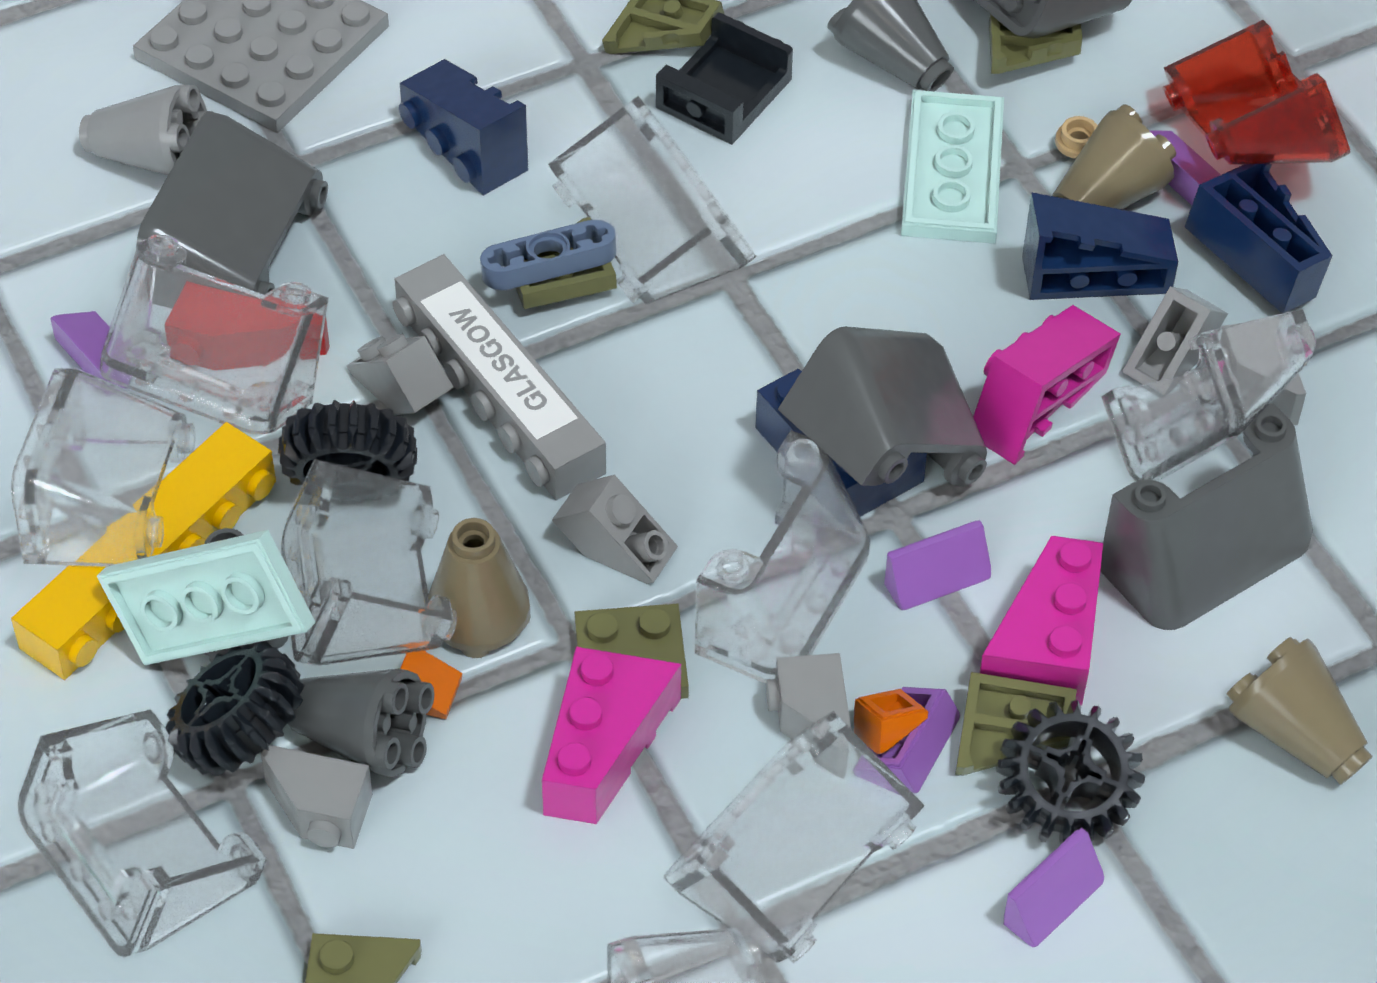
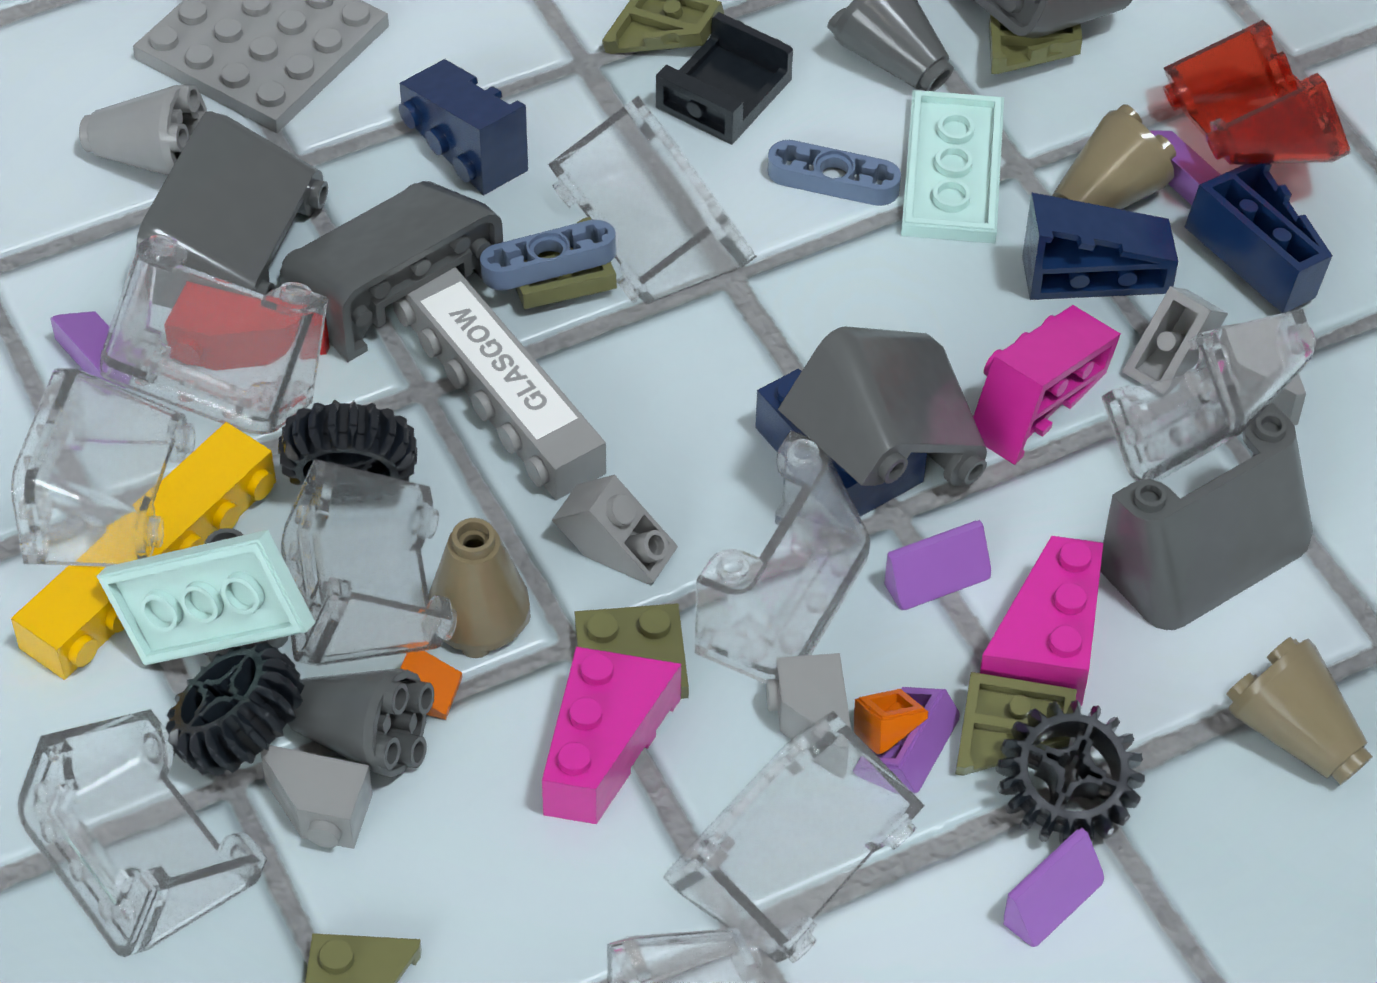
light grey slope [347,333,453,415] -> none
tan plate [1055,116,1098,159] -> none
none -> dark grey windscreen [279,181,504,362]
none -> sand blue beam [767,140,901,206]

